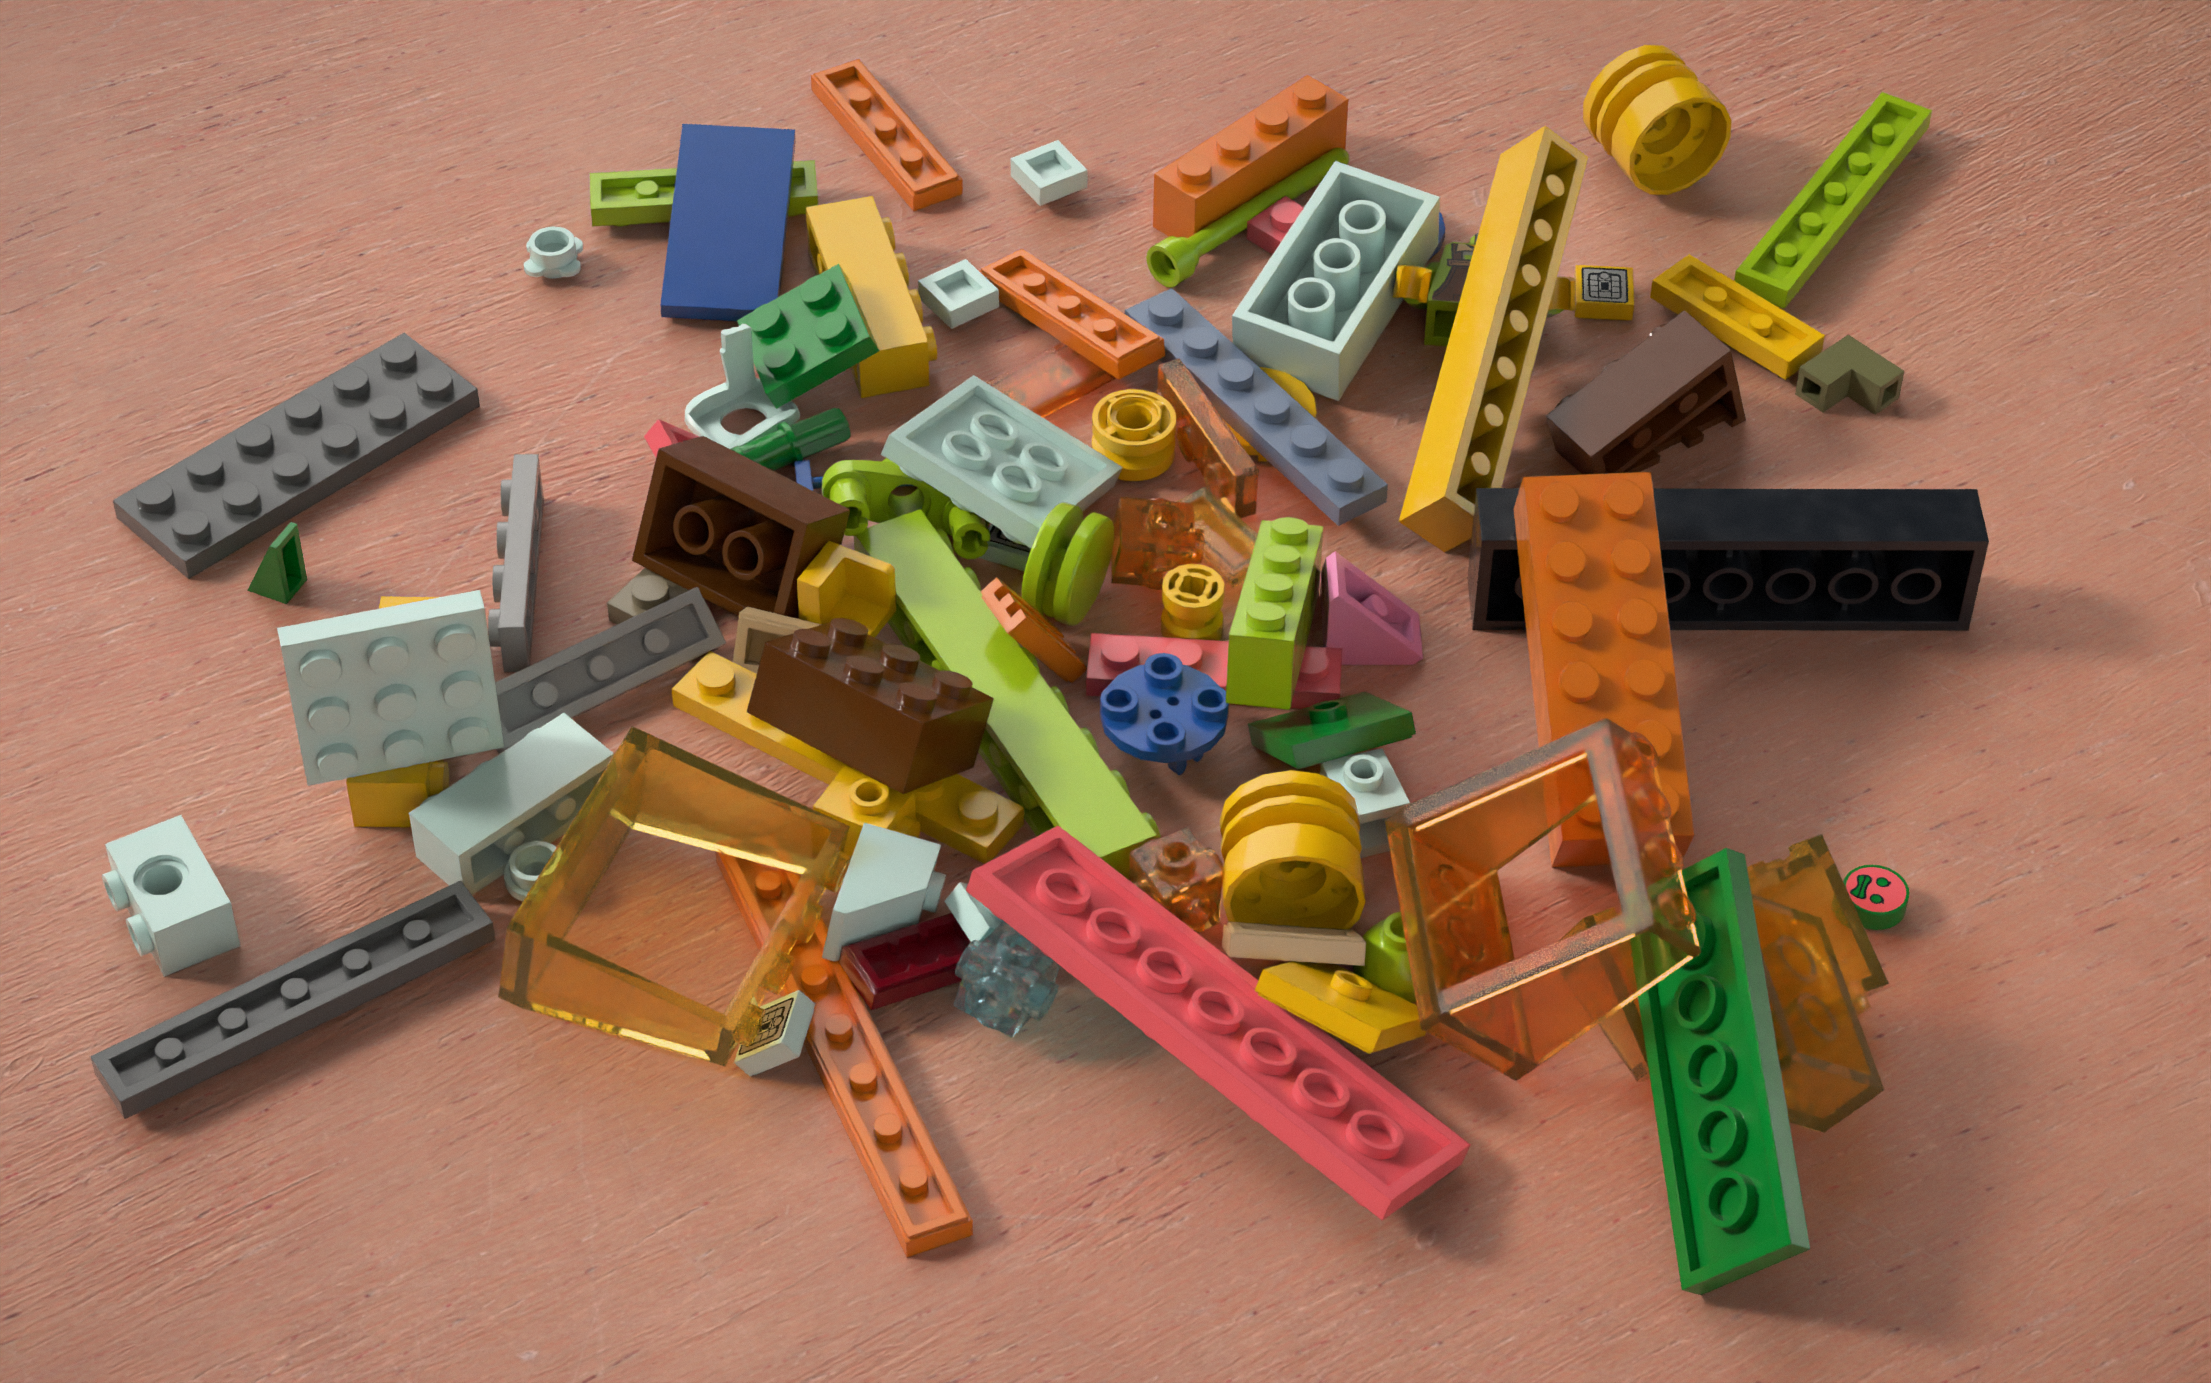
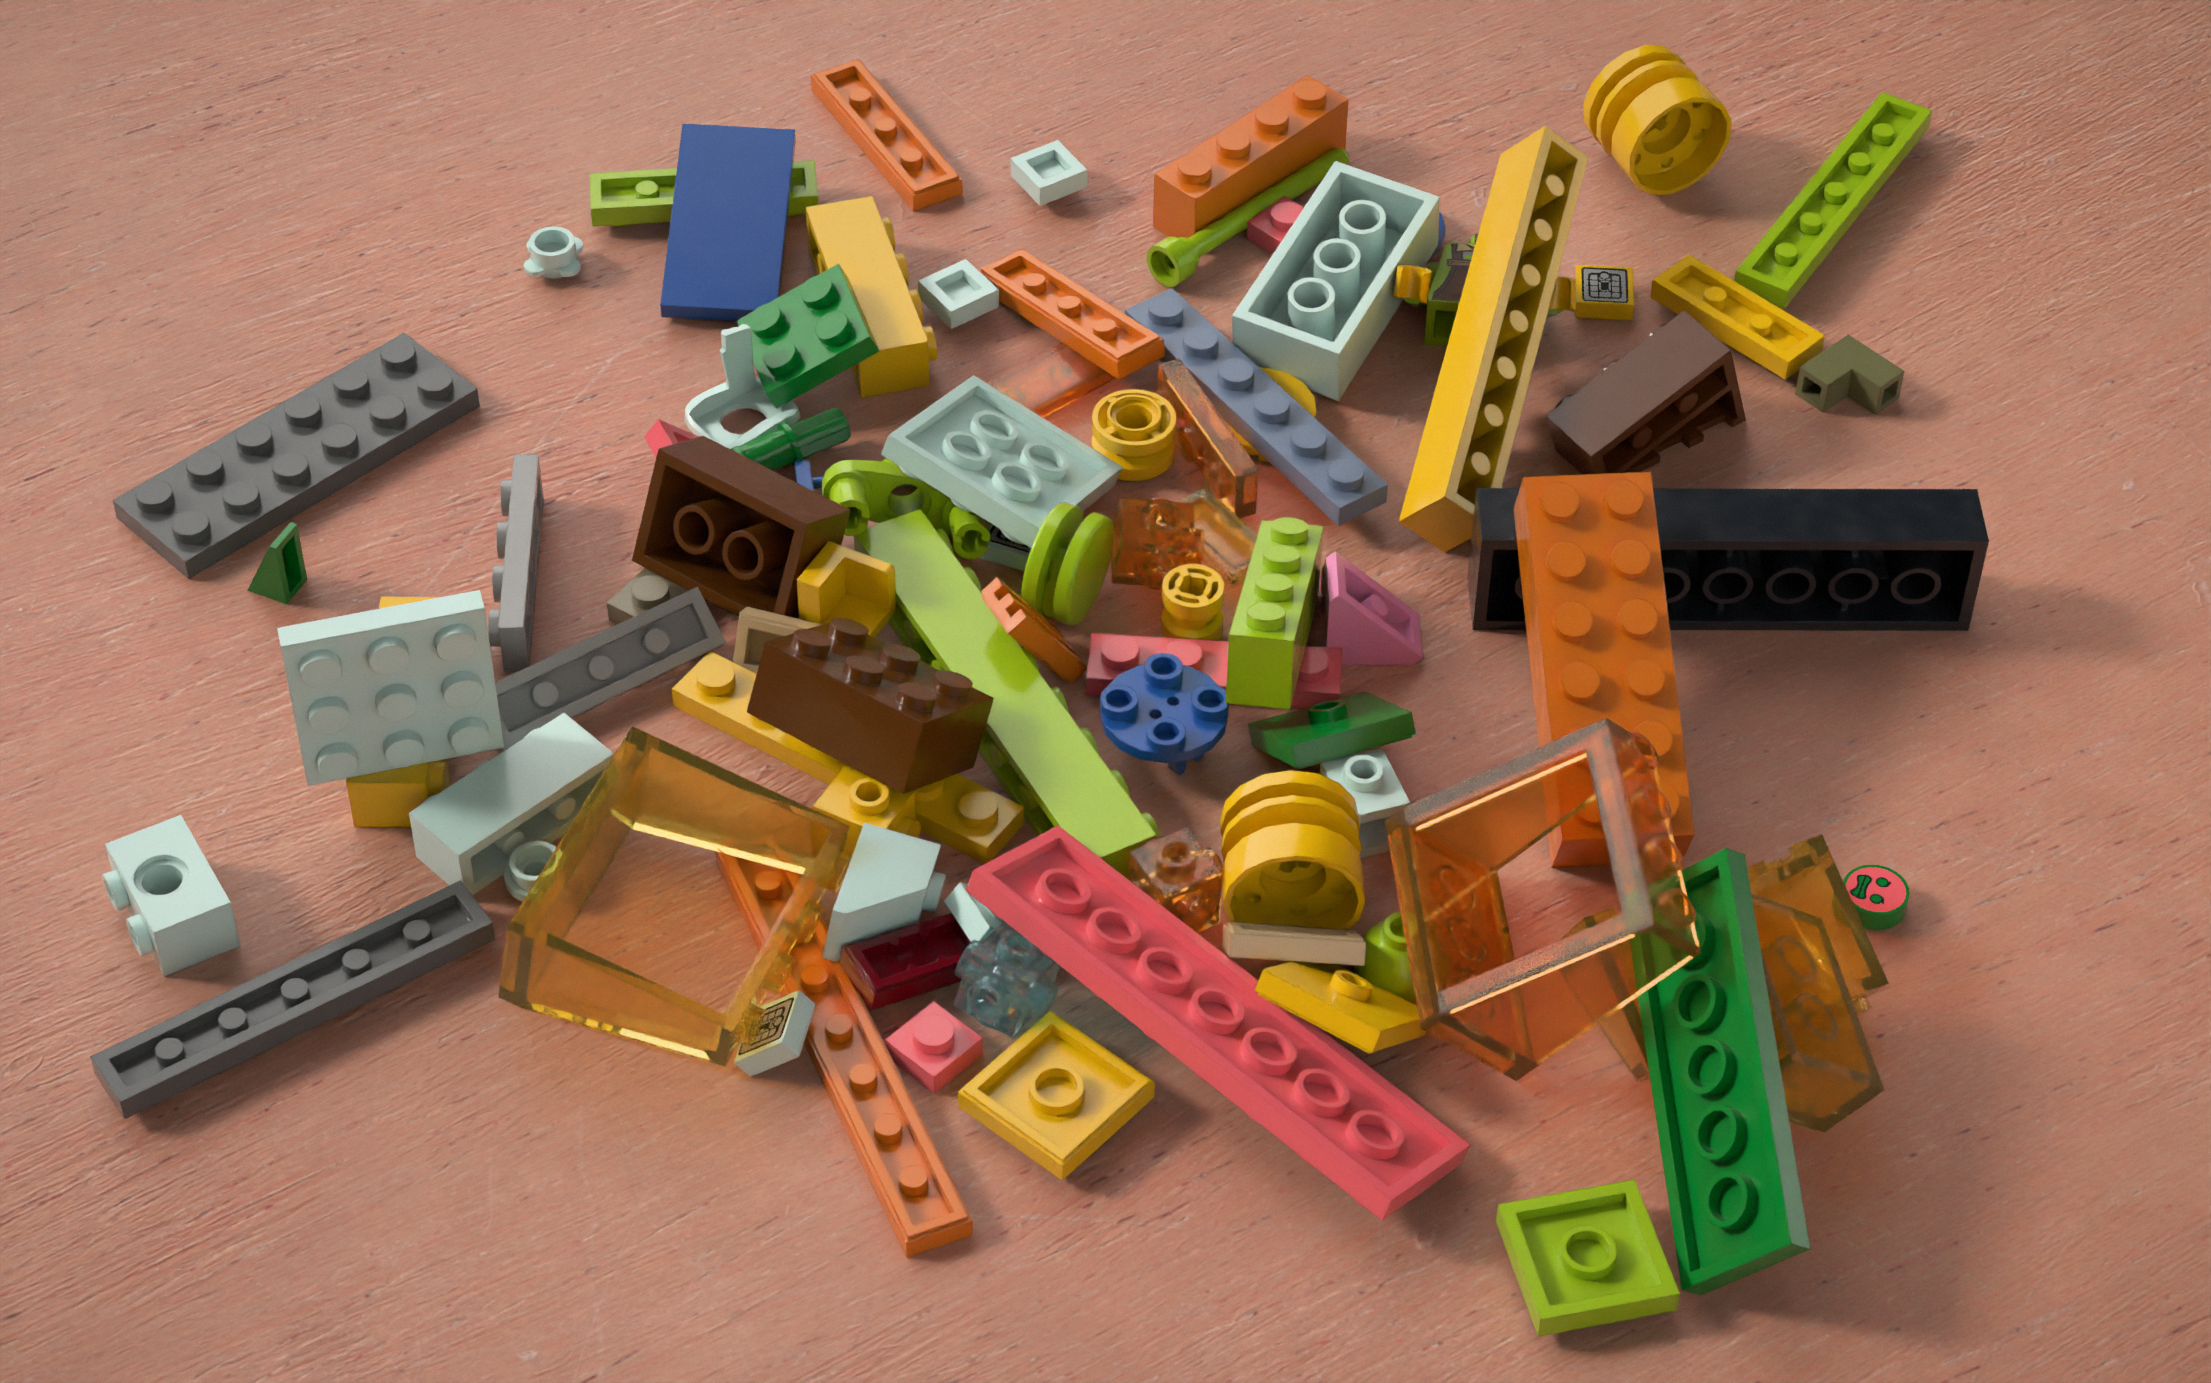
none -> coral plate [885,1001,983,1094]
none -> yellow plate [958,1011,1155,1181]
none -> lime plate [1496,1179,1680,1337]

